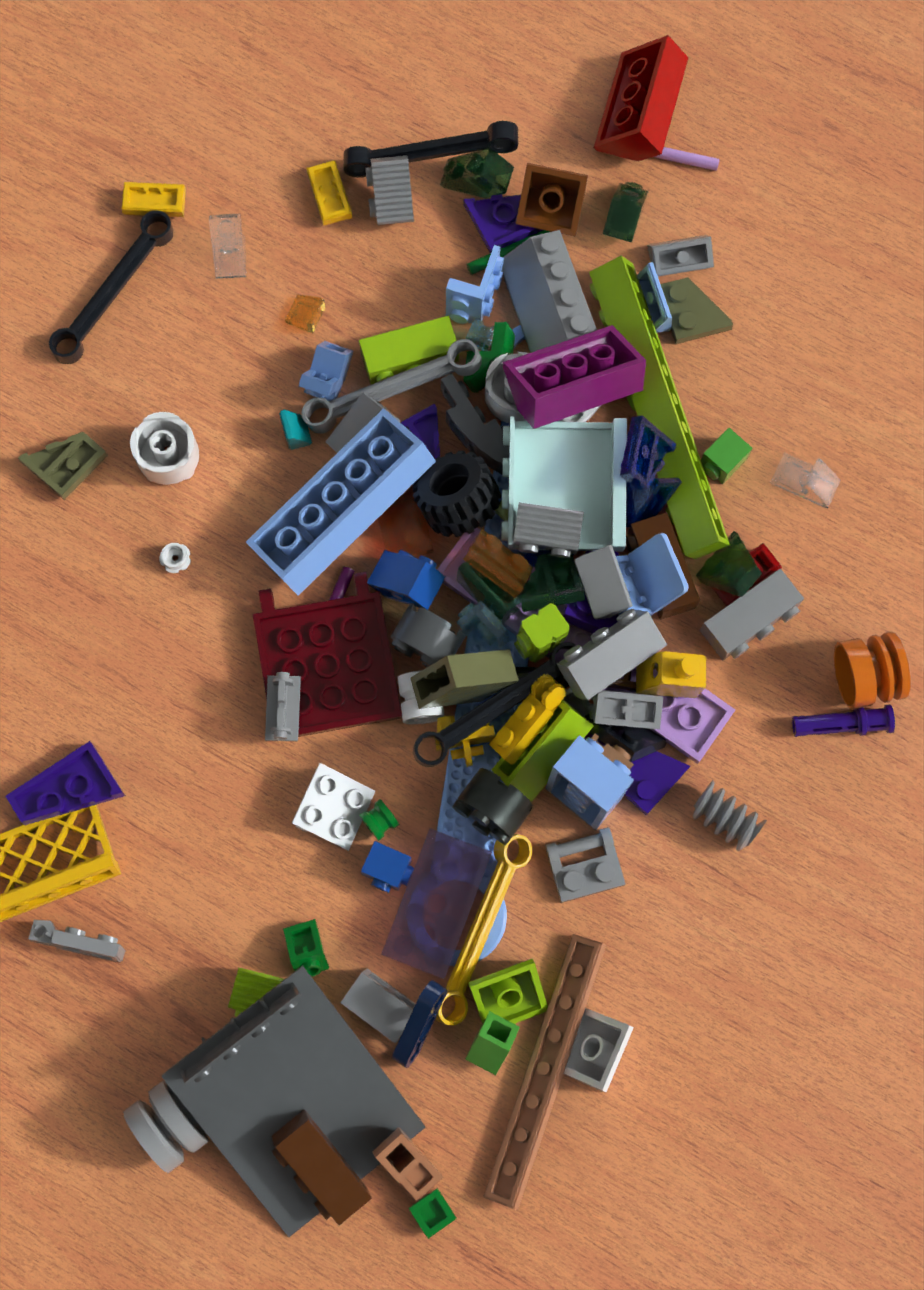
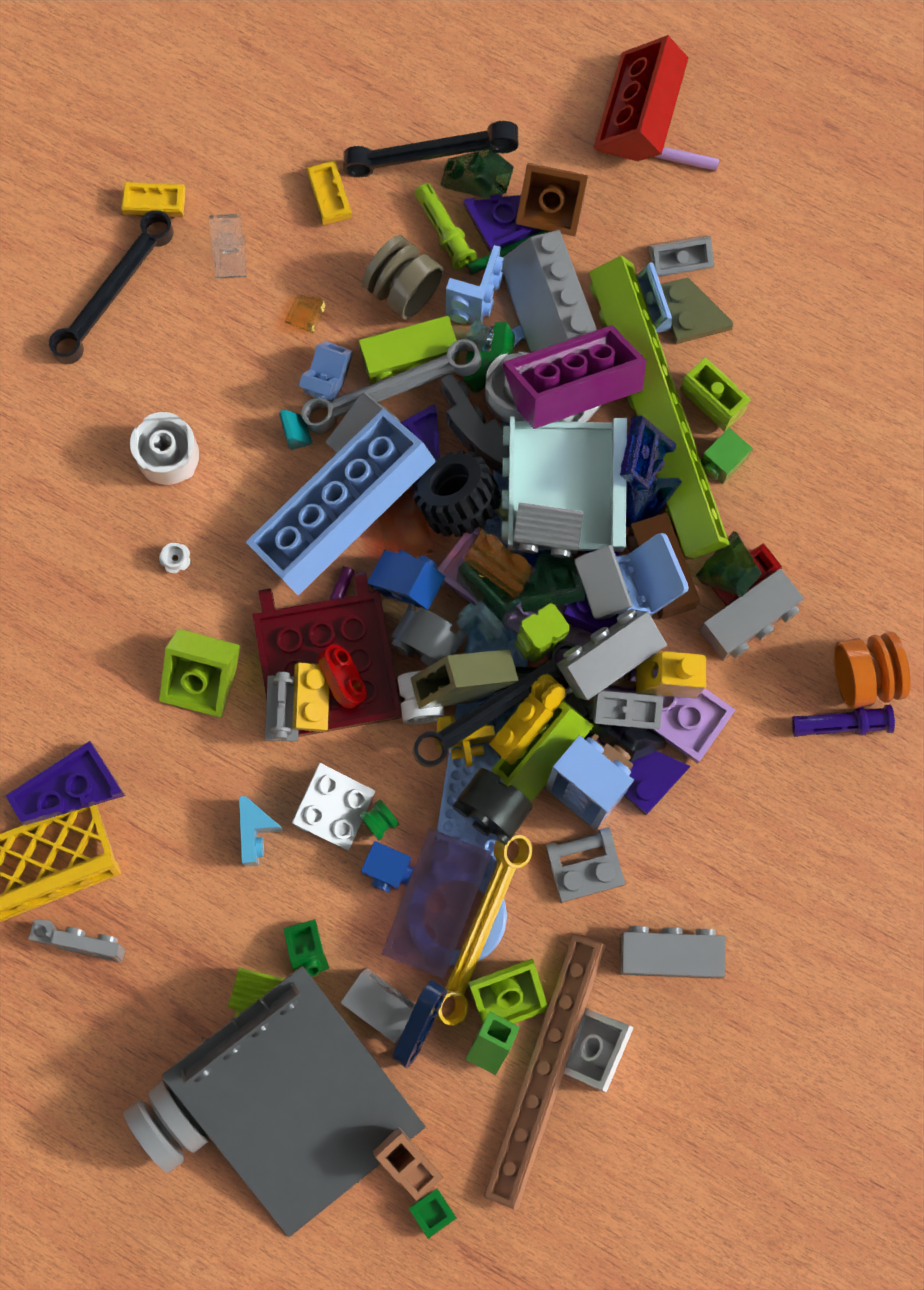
olive wing [18,432,108,500] -> none
reddish brown brick [271,1109,372,1226] -> none
light grey brick [365,156,414,225] -> none
clear green slope [603,182,649,243] -> none
light grey piece [693,780,767,851] -> none
clear slope [770,452,841,509] -> none
none -> lime slope [159,628,240,718]
none -> medium azure slope [239,796,283,867]
none -> yellow plate [292,663,329,732]
none -> red plate [318,644,367,709]
none -> dark tan wheel [362,235,444,320]
none -> lime pin [414,183,477,270]
none -> light grey brick [620,926,725,979]
none -> lime brick [680,357,751,432]

